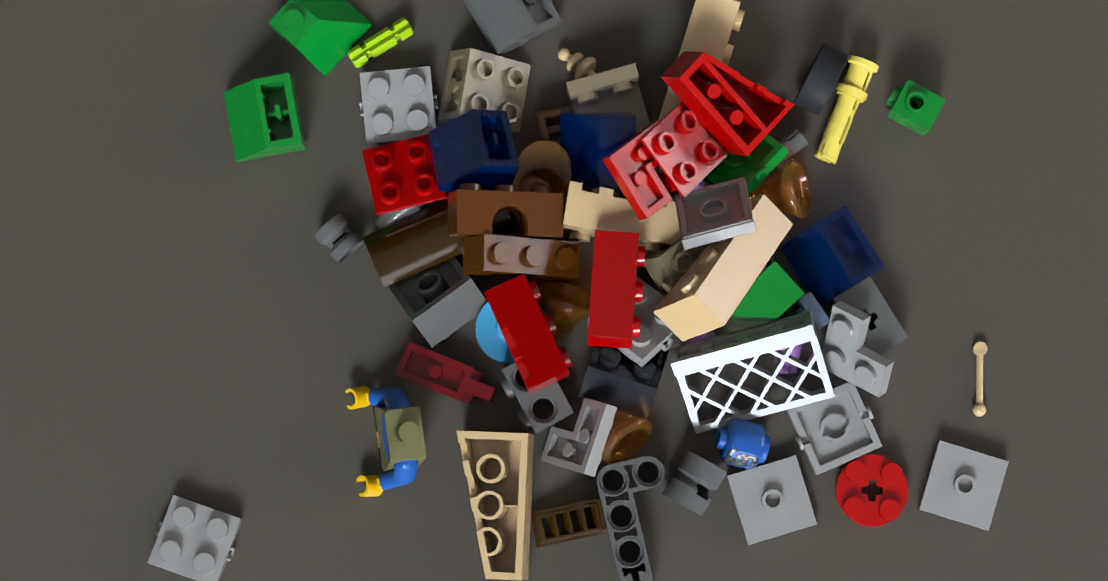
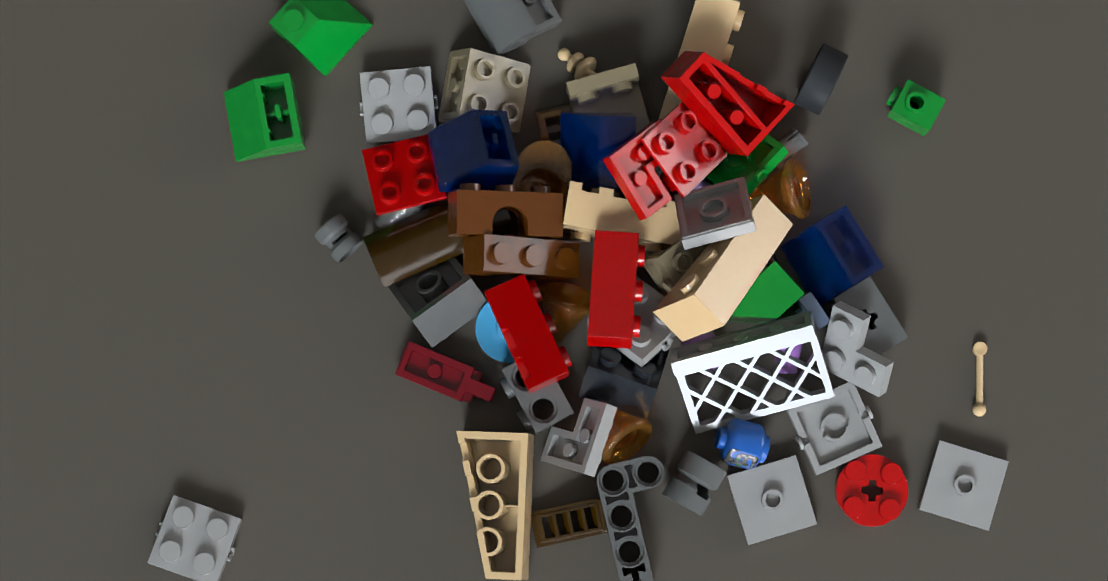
torso [345,386,426,497] -> none
lime axle [347,17,413,68] -> none
light yellow pin [814,55,879,164] -> none

